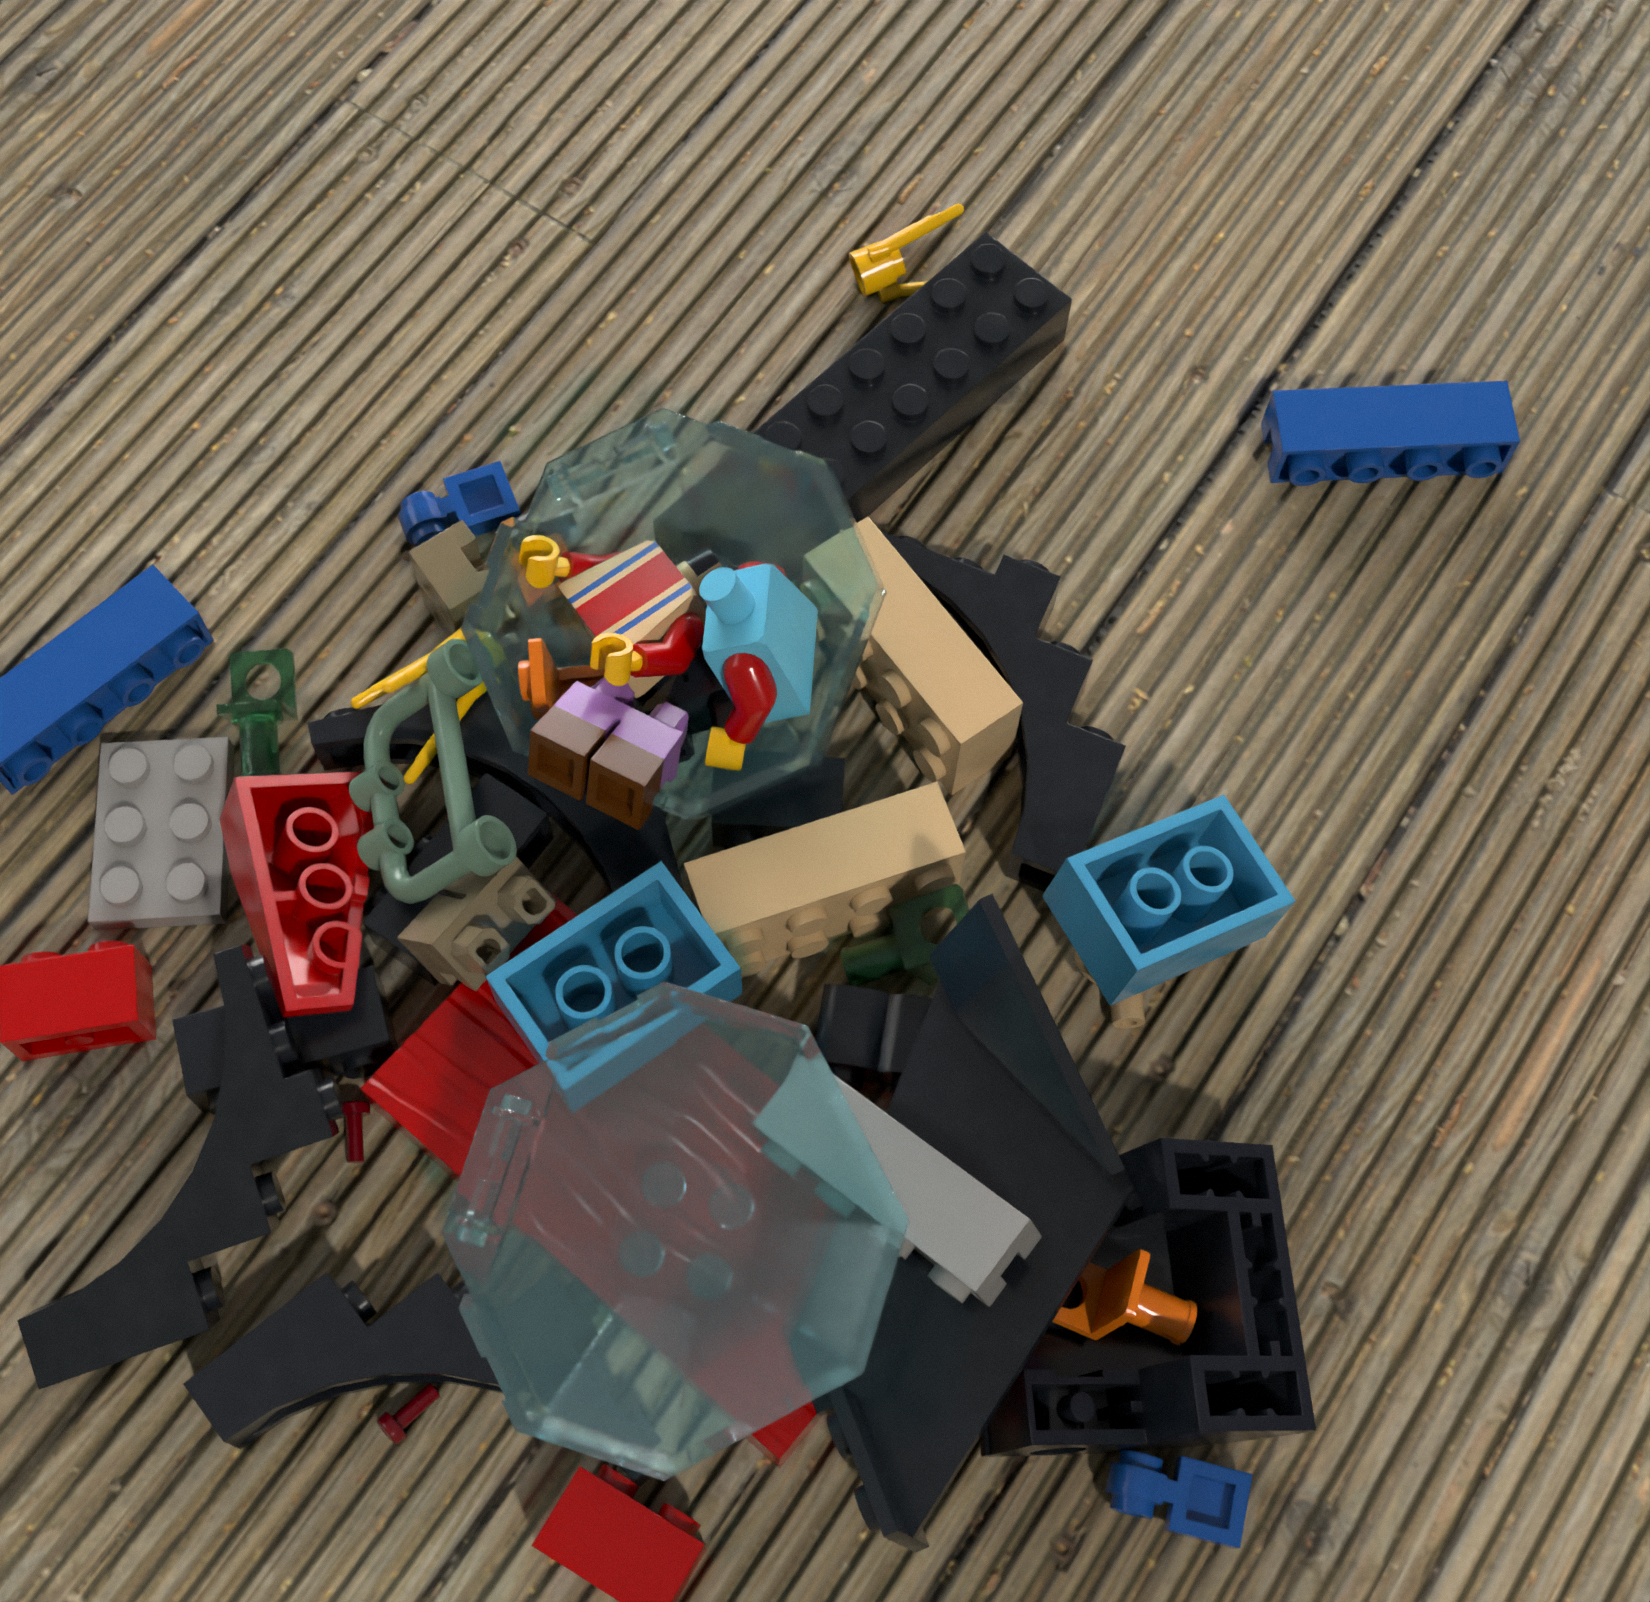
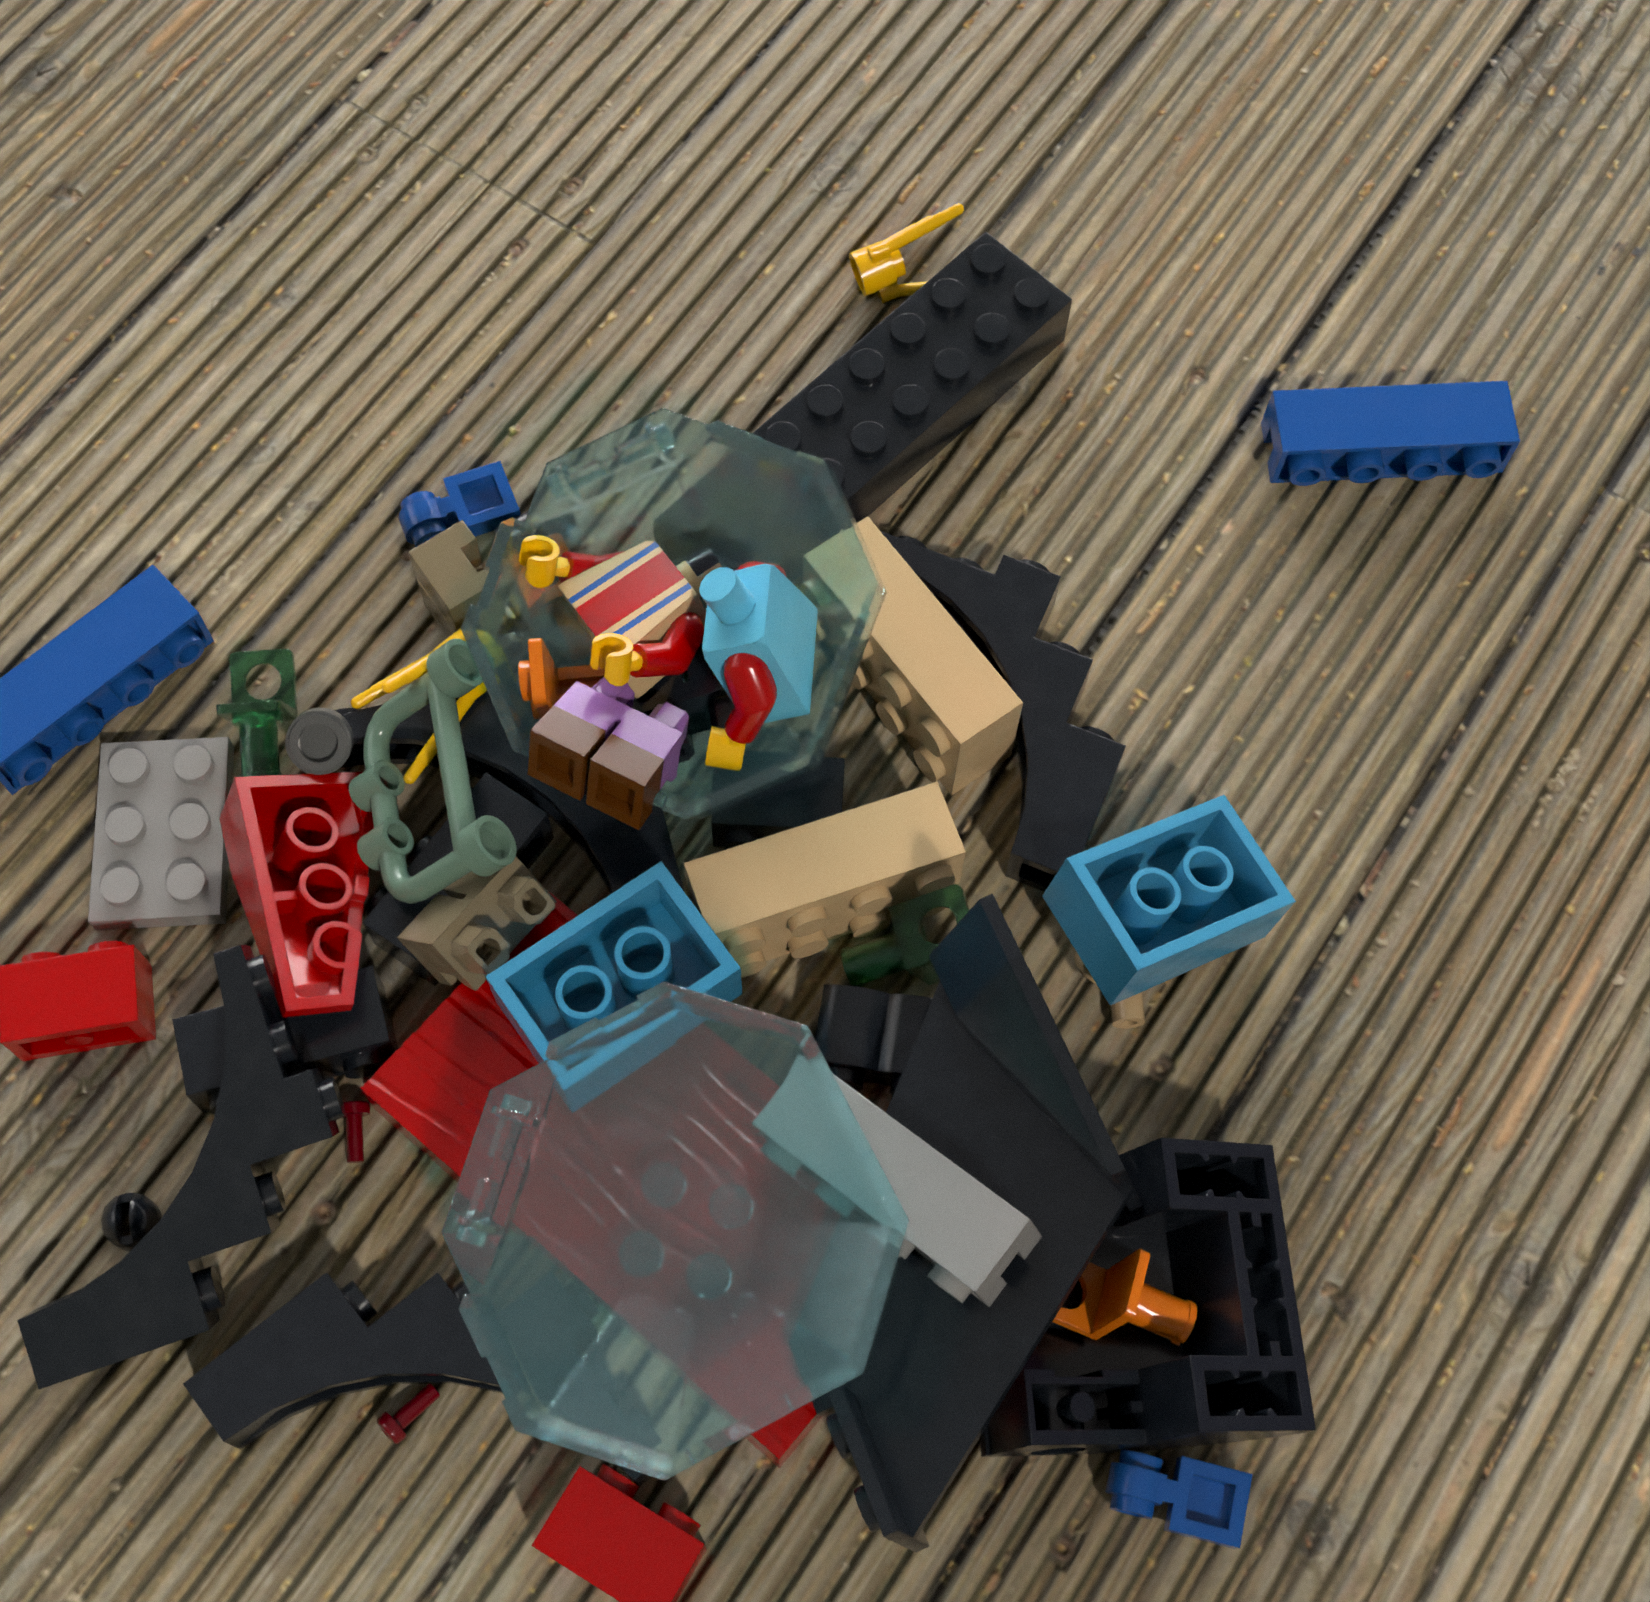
none -> black hinge [101,1193,162,1251]
none -> dark grey tile [285,707,354,775]

